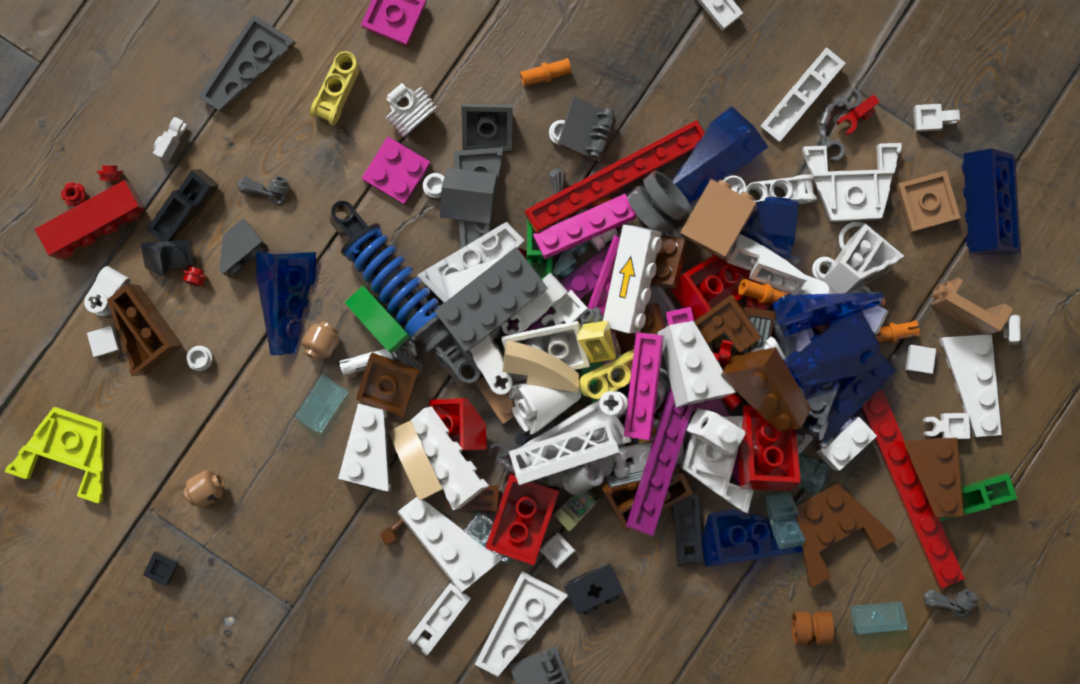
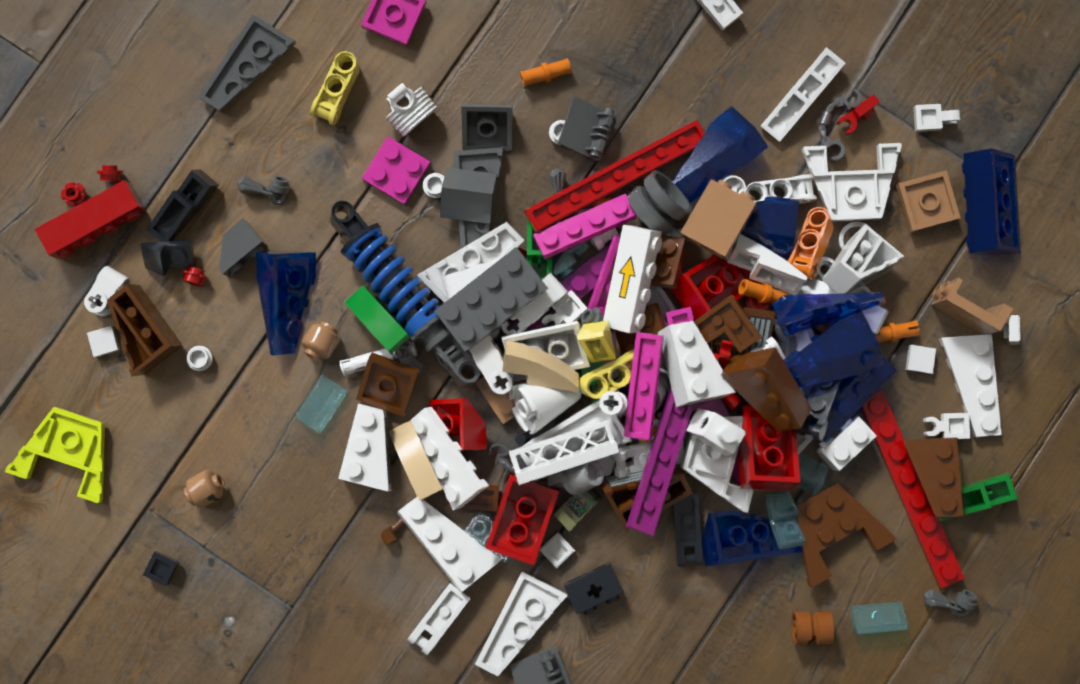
white plate [153,117,187,163] -> none
none -> orange piece [788,207,834,281]

